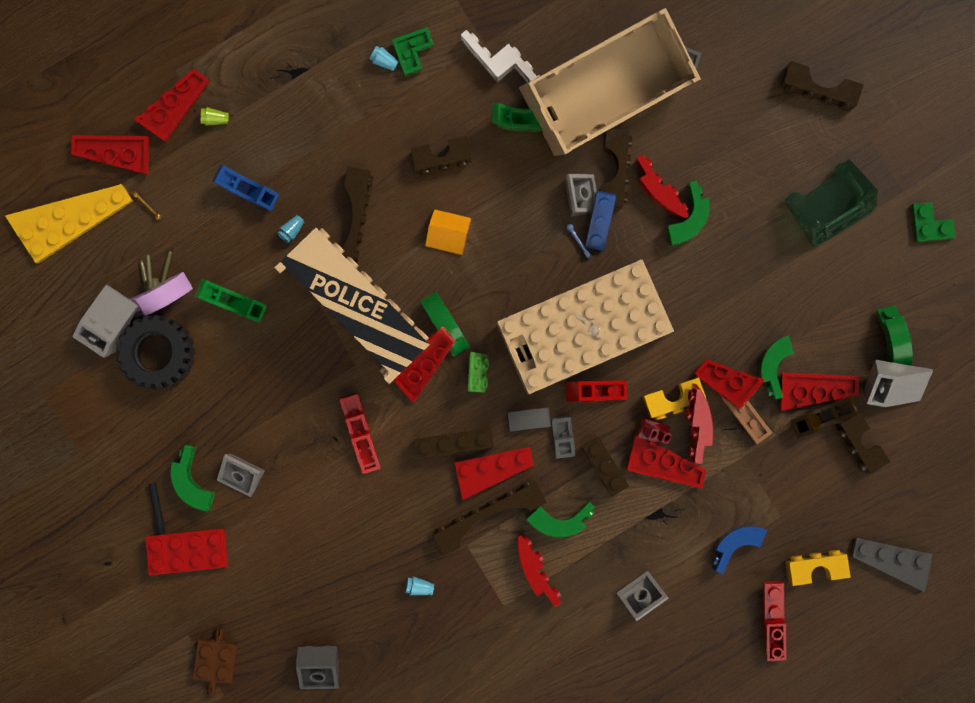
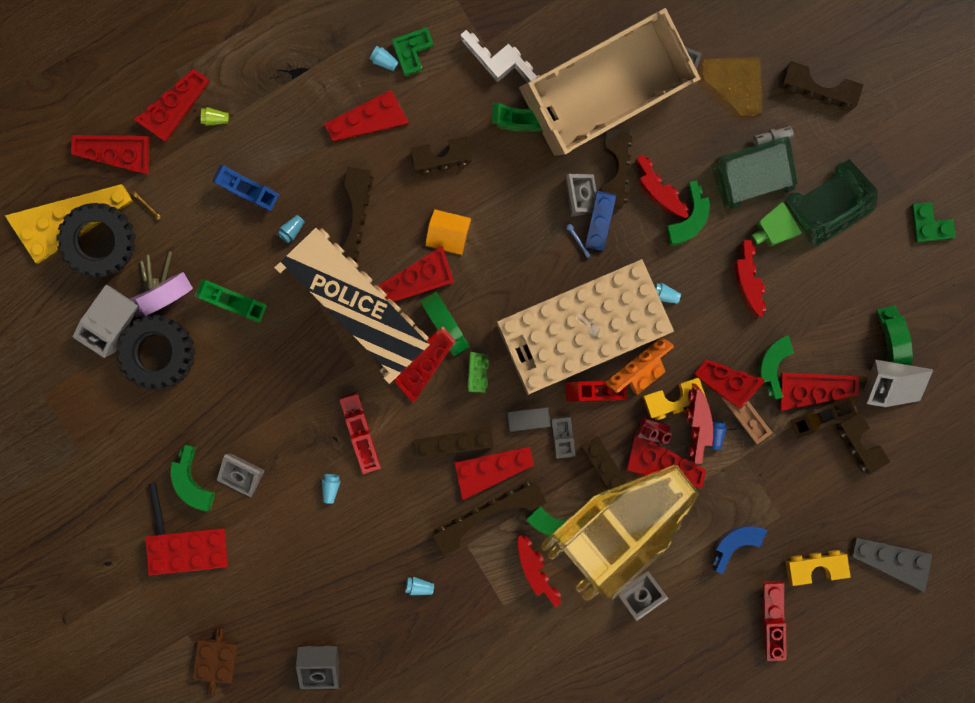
none -> black tyre [56,203,136,277]
none -> medium azure cone [321,474,341,503]
none -> red wing [324,90,409,142]
none -> red wing [378,246,454,302]
none -> clear yellow windscreen [541,464,699,601]
none -> orange bracket [605,338,674,395]
none -> medium azure cone [654,282,681,304]
none -> clear yellow plate [702,57,763,116]
none -> clear green windscreen [710,137,798,209]
none -> blue cone [710,421,727,450]
none -> red slope [734,240,766,318]
none -> bright green torso [751,202,802,247]
none -> light grey pin [753,126,793,148]

